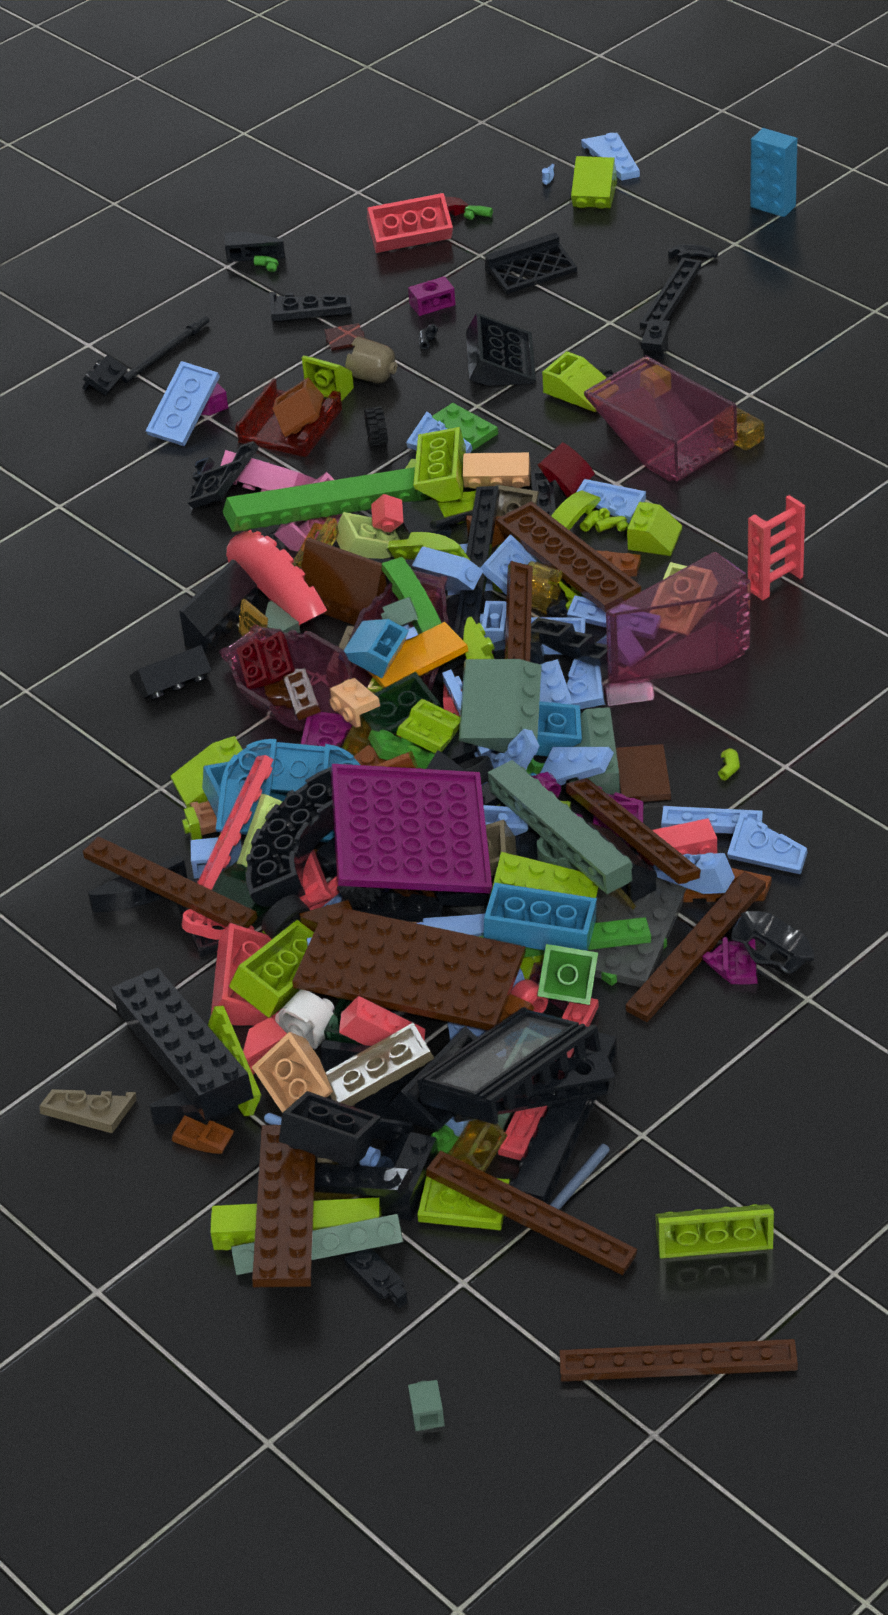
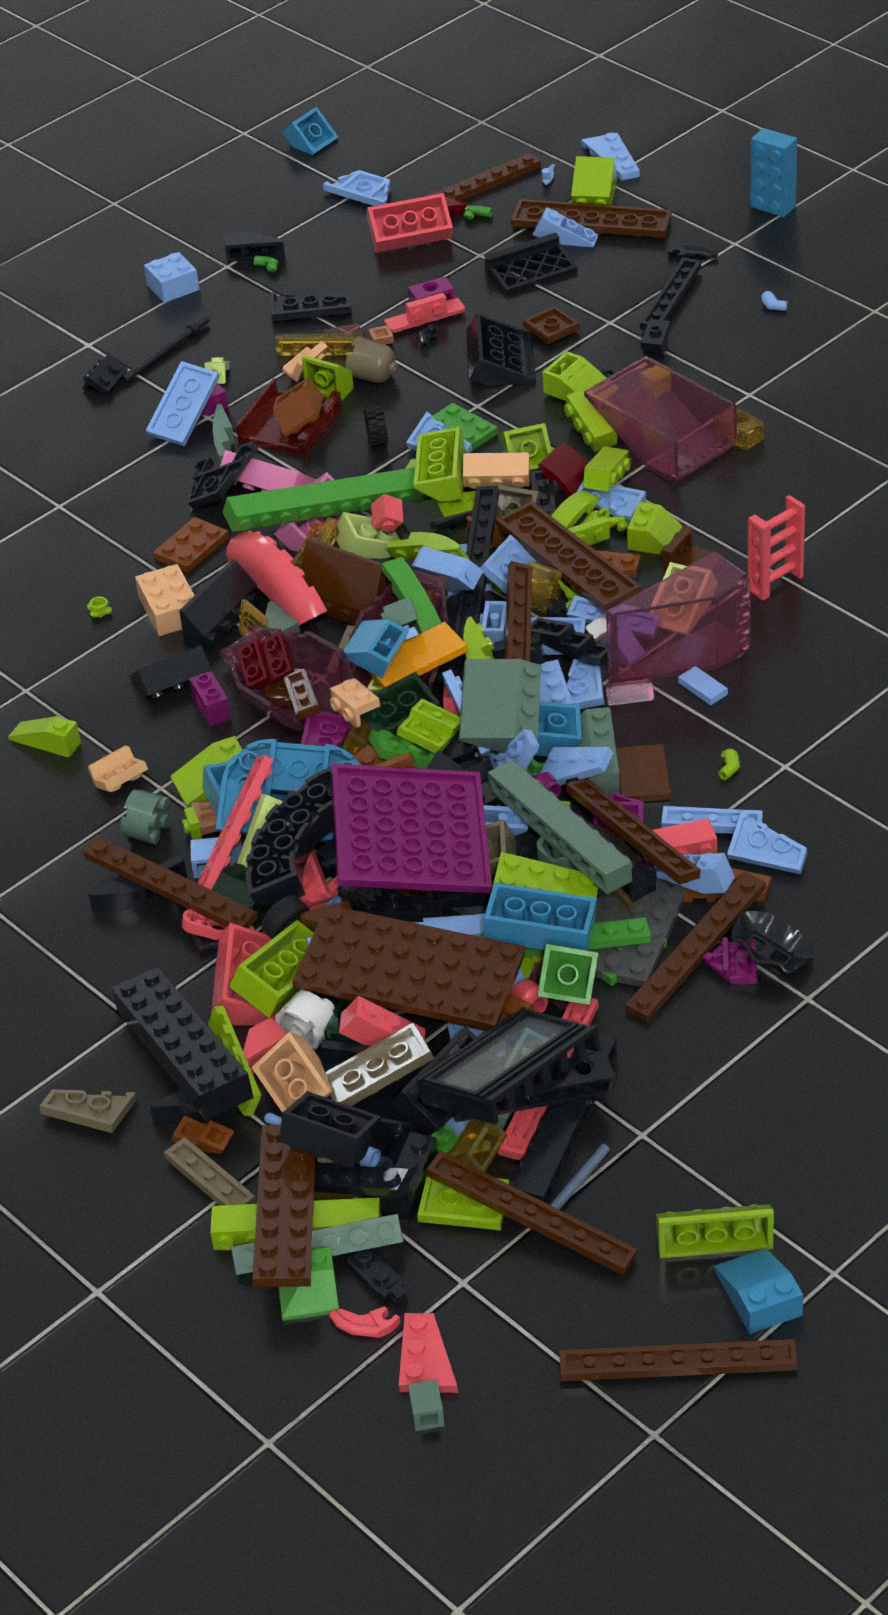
none -> lime slope [8,716,81,758]
none -> lime plate [87,597,112,618]
none -> light nougat bracket [88,745,148,792]
none -> sand green brick [120,789,170,845]
none -> light nougat brick [135,564,195,636]
none -> light blue brick [144,252,199,303]
none -> dark orange plate [153,517,229,573]
none -> dark tan plate [164,1137,256,1206]
none -> magenta brick [189,671,231,727]
none -> yellowish green bracket [205,357,230,384]
none -> sand green slope [213,404,235,466]
none -> clear yellow fence [275,334,360,356]
none -> bright green slope [279,1246,339,1321]
none -> dark azure slope [282,107,338,155]
none -> light nougat bracket [282,341,328,382]
none -> light blue wing [323,170,391,206]
none -> coral piece [329,1306,400,1338]
none -> nougat plate [369,325,394,345]
none -> coral bracket [384,293,465,333]
none -> coral wing [399,1313,458,1393]
none -> reddish brown plate [428,153,541,200]
none -> lime slope [500,423,552,470]
none -> reddish brown plate [511,199,672,238]
none -> reddish brown plate [523,306,580,344]
none -> light blue slope [533,207,599,247]
none -> lime brick [564,387,618,452]
none -> lime plate [568,516,610,545]
none -> lime brick [583,446,631,492]
none -> slope [585,616,615,642]
none -> reddish brown bracket [661,525,723,573]
none -> light blue tile [678,666,728,705]
none -> dark azure slope [714,1248,803,1334]
none -> light blue arm [761,291,788,311]

